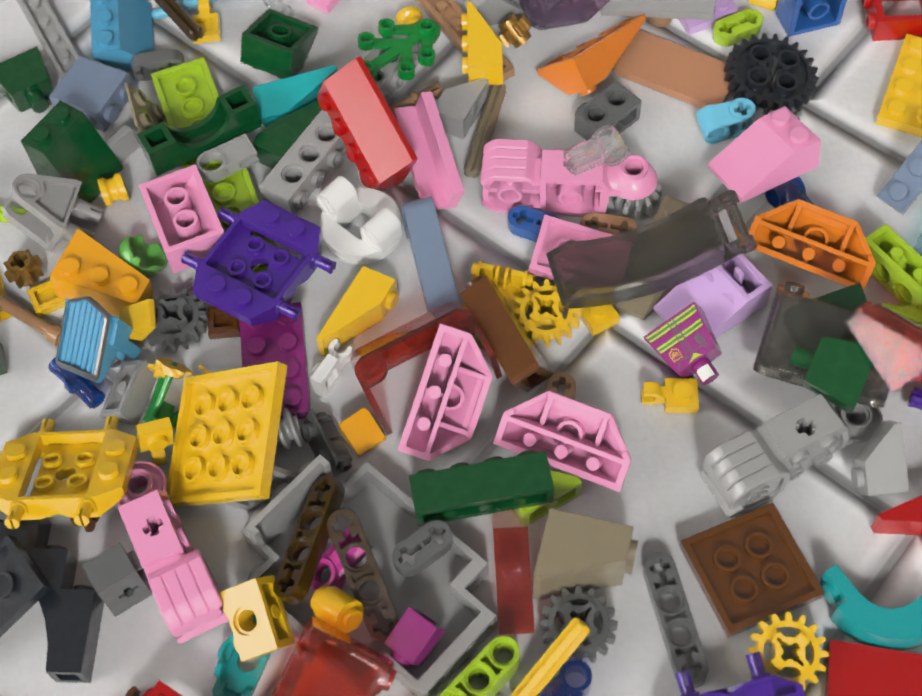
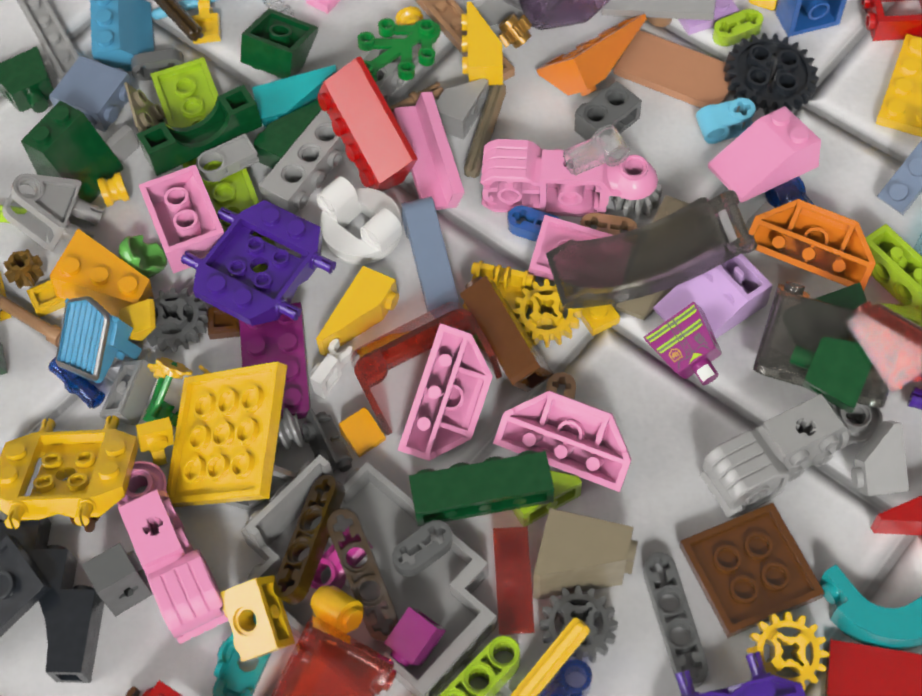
yellow plate [641,378,699,414] -> none

